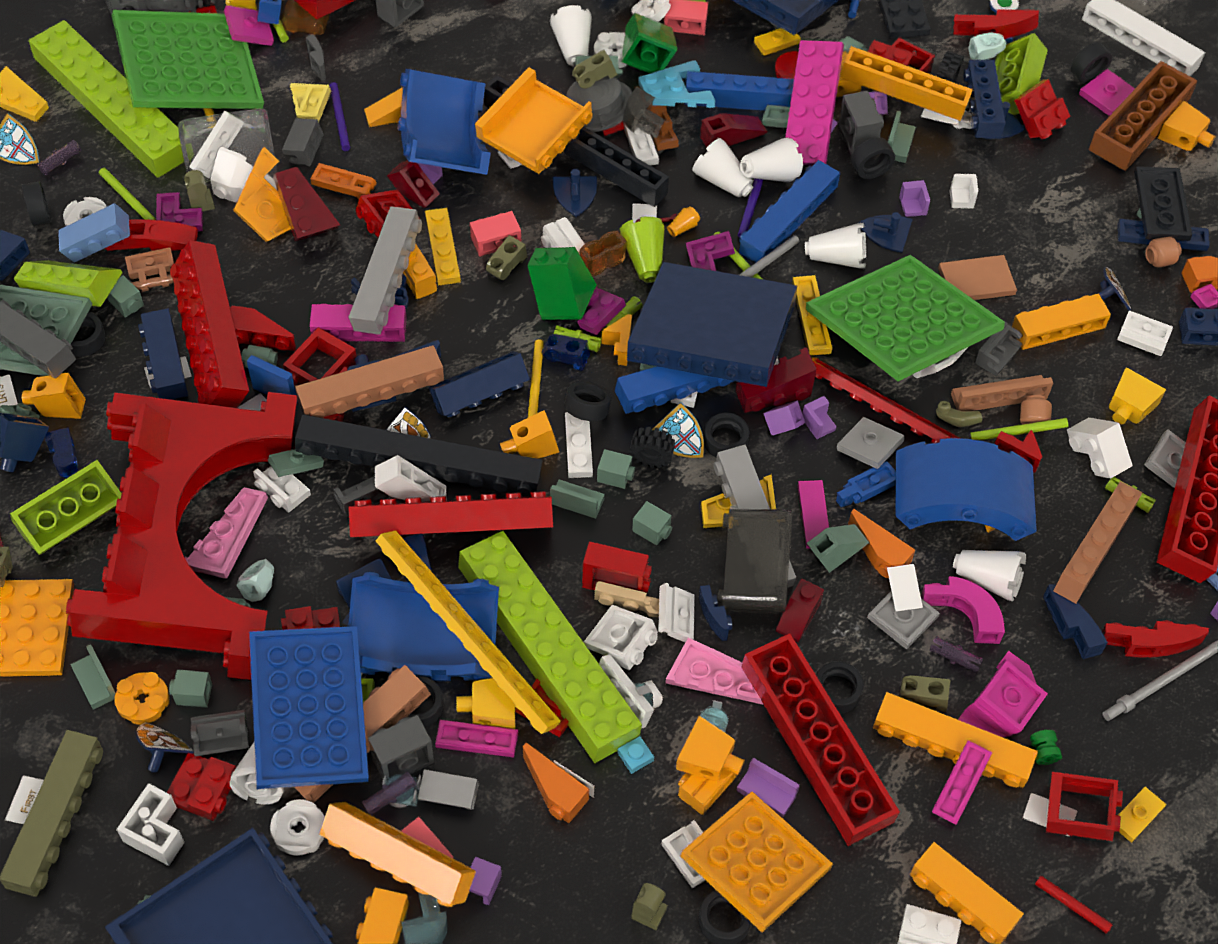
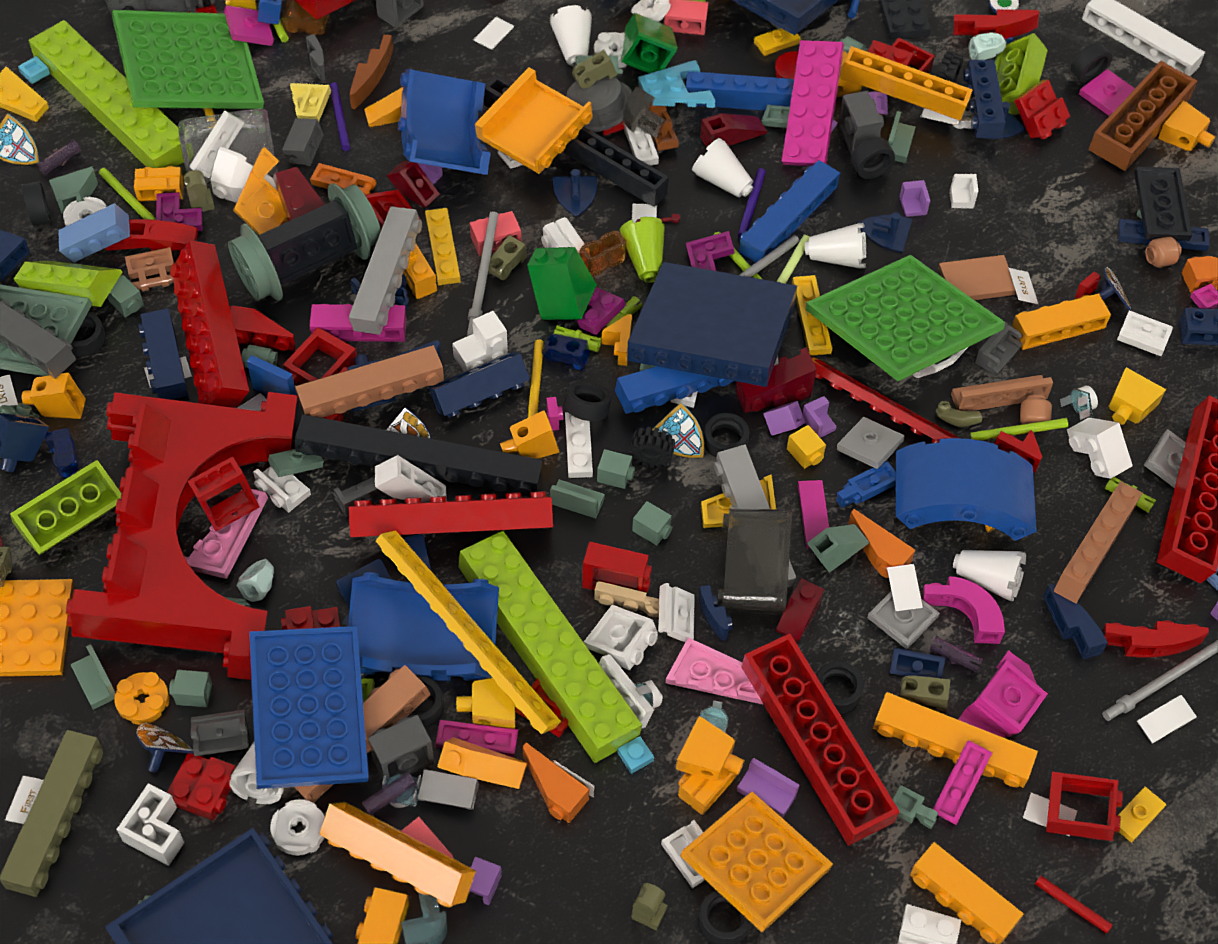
light orange cone [667,206,700,237] -> none
white cone [740,138,803,182] -> none
green wheel [1030,730,1062,765] -> none
none -> medium azure plate [18,56,50,84]
none -> sand green slope [49,167,98,213]
none -> light orange brick [134,166,184,201]
none -> red window [188,456,260,532]
none -> brick [228,183,381,301]
none -> dark orange slope [349,35,393,109]
none -> light orange slope [437,737,527,789]
none -> white brick [453,311,508,372]
none -> light grey bar [467,212,499,336]
none -> white sticker [474,17,514,49]
none -> dark pink plate [547,397,563,430]
none -> yellowish green bar [777,235,809,284]
none -> yellow brick [787,425,826,469]
none -> dark blue slope [890,647,945,678]
none -> sand green plate [892,785,938,829]
none -> white sticker [1009,268,1038,304]
none -> piece [1060,386,1098,420]
none -> red tile [1075,271,1101,299]
none -> white slope [1137,695,1197,744]

